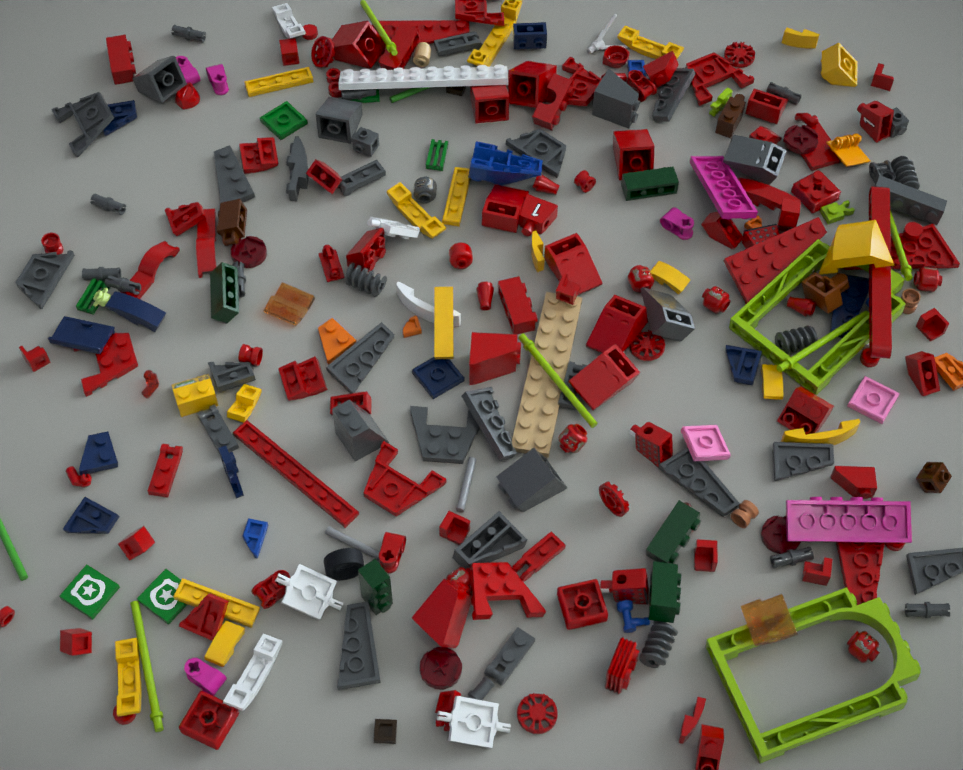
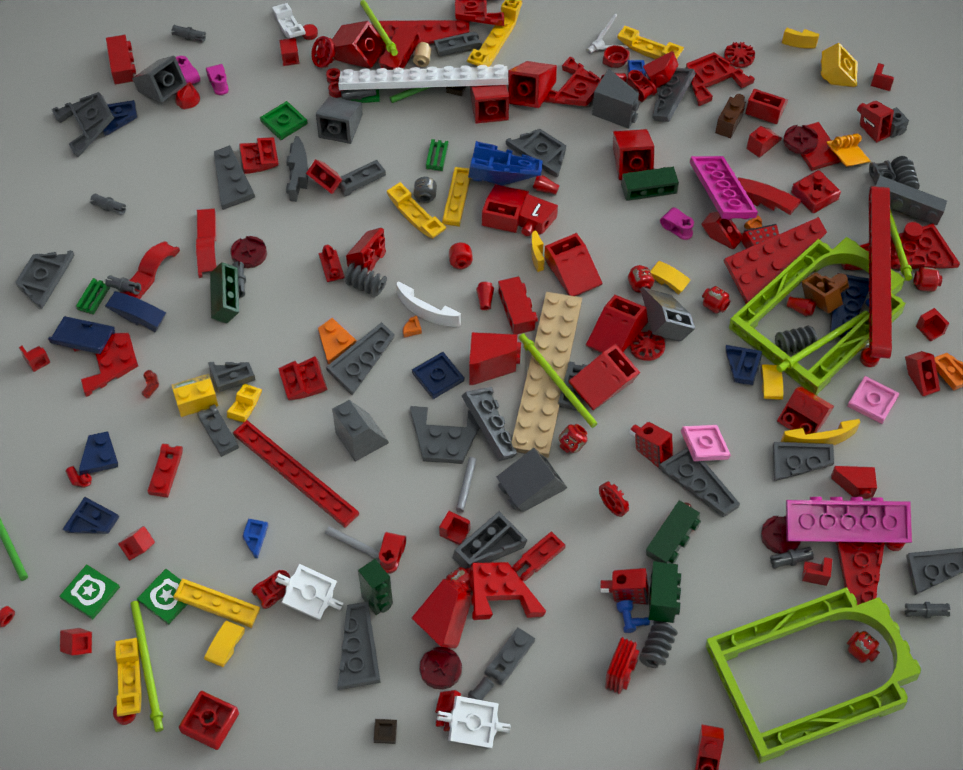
red wheel [41,232,64,255] -> none
dark grey pin [82,267,121,281] -> none
yellowish green plate [93,288,111,307] -> none
red wing [165,202,206,236] -> none
red wing [179,593,229,641] -> none
dark pink piece [184,658,227,696] -> none
reddish brown brick [216,199,247,246] -> none
dark blue wing [218,445,244,499] -> none
white slope [223,633,283,711] -> none
red wheel [238,344,263,366] -> none
yellow tile [244,67,314,97] -> none
clear orange slope [263,282,315,326] -> none
black tyre [324,548,365,581] -> none
red slope [330,391,372,415] -> none
dark grey brick [351,127,379,157] -> none
red wing [363,441,447,517] -> none
white plate [367,217,420,240] -> none
yellow tile [434,287,454,359] -> none
dark blue brick [513,22,547,50] -> none
red wheel [517,693,558,734] -> none
red arch [532,73,575,131] -> none
red panel [556,273,581,305] -> none
red brick [557,579,608,630] -> none
red wheel [574,170,596,193] -> none
red slope [679,697,706,744] -> none
red panel [694,539,718,572] -> none
lime plate [709,87,733,117] -> none
dark grey slope [723,135,787,185] -> none
nougat wheel [730,500,759,528] -> none
clear orange slope [741,594,798,646] -> none
dark grey pin [766,82,802,105] -> none
red slope [777,198,801,231] -> none
red arm [795,113,819,126] -> none
lime plate [819,200,855,224] -> none
yellow wedge [819,220,894,275] -> none
nougat wheel [901,289,921,314] -> none
reddish brown brick [916,462,952,493] -> none

